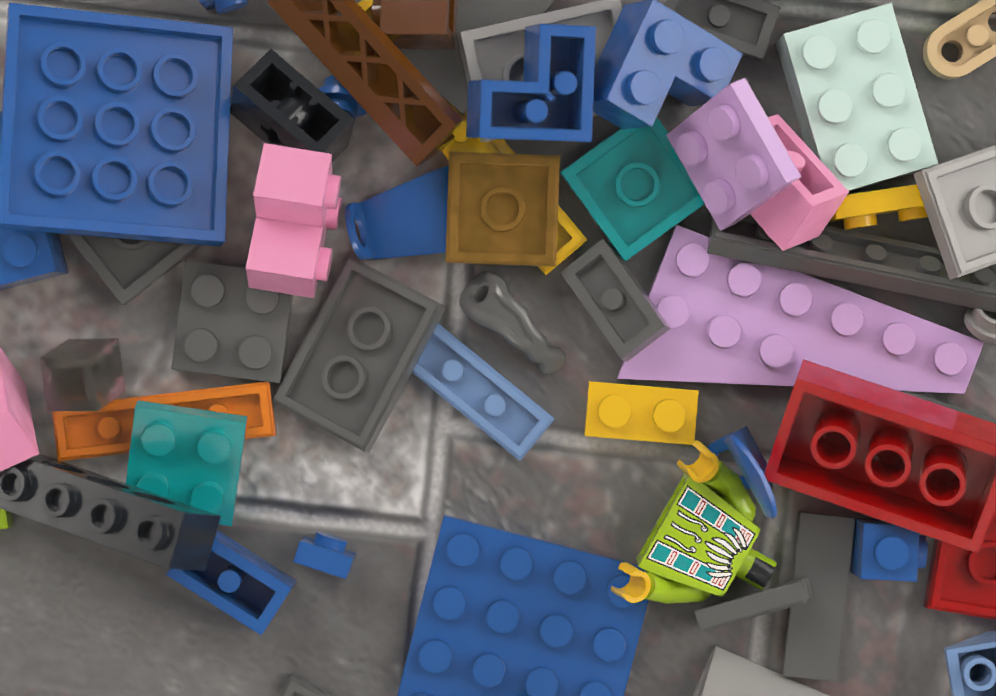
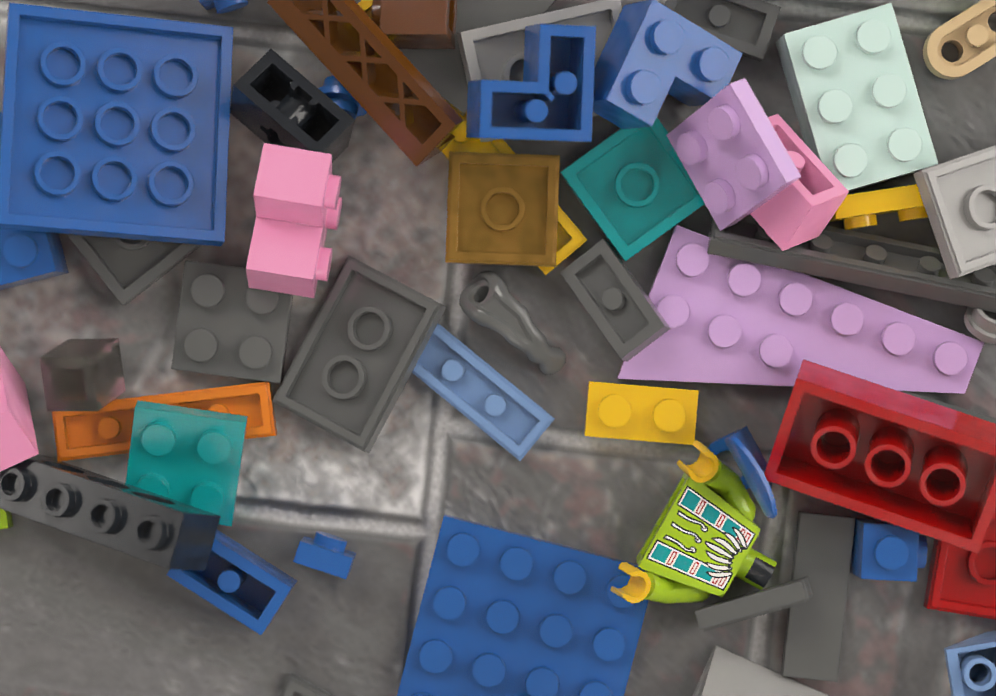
blue piece [345,165,449,260] -> none

